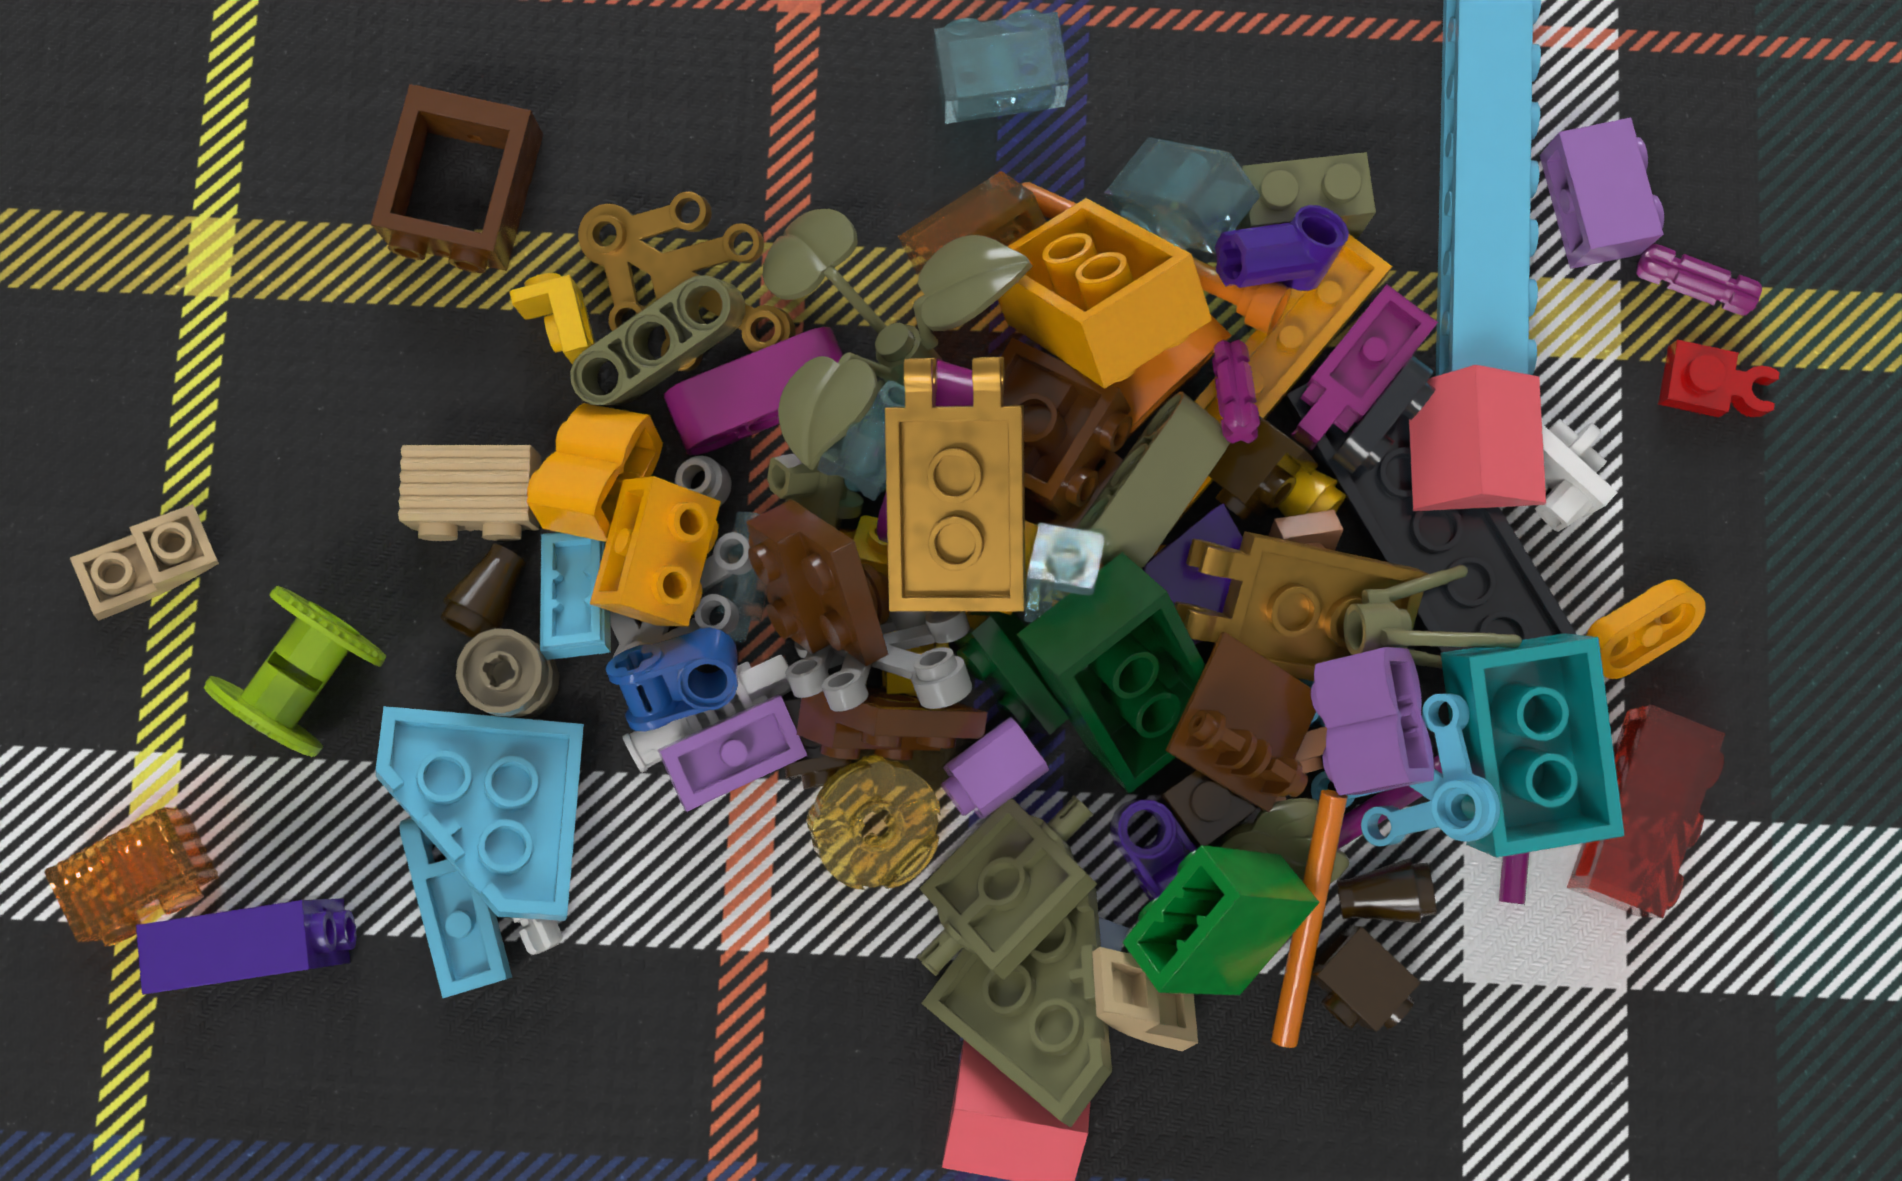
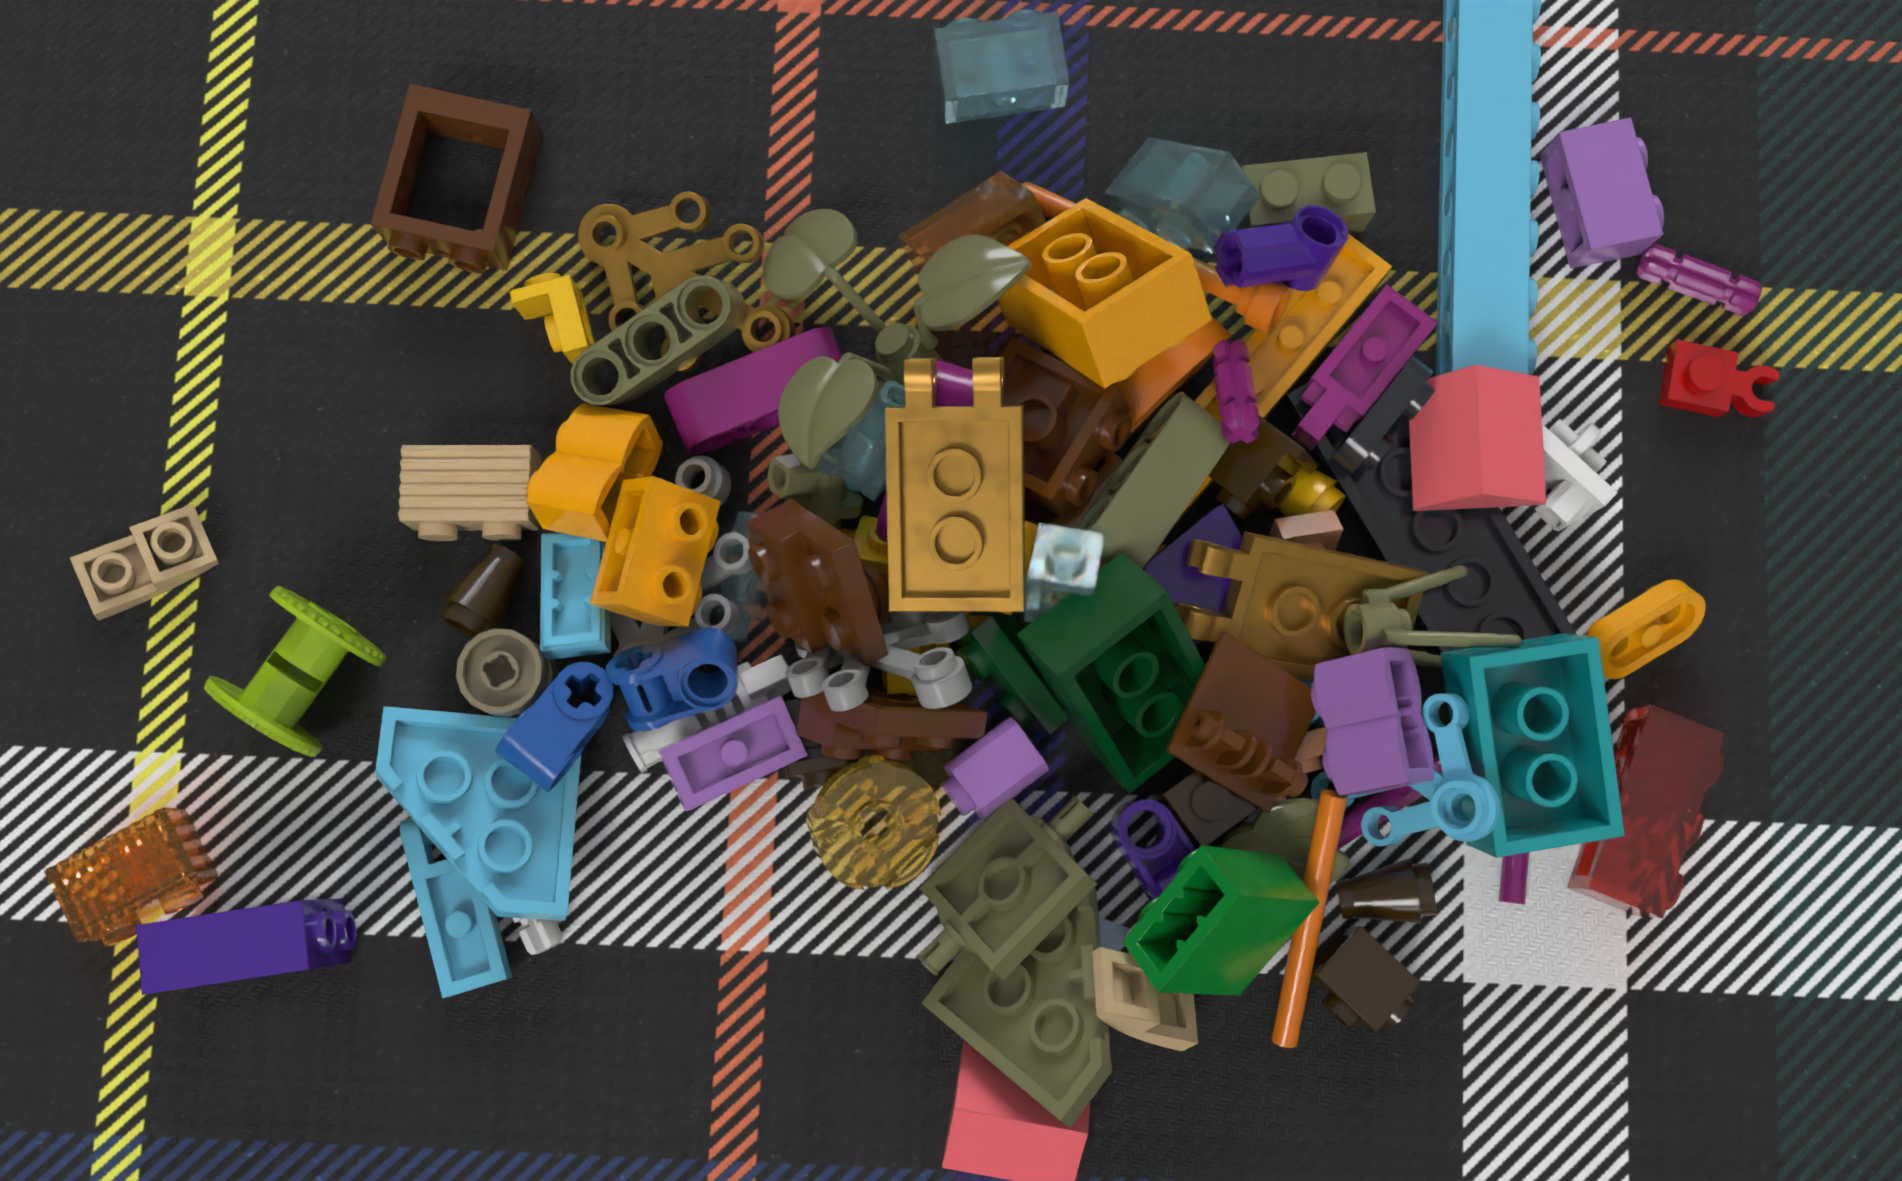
none -> blue piece [495,662,613,792]

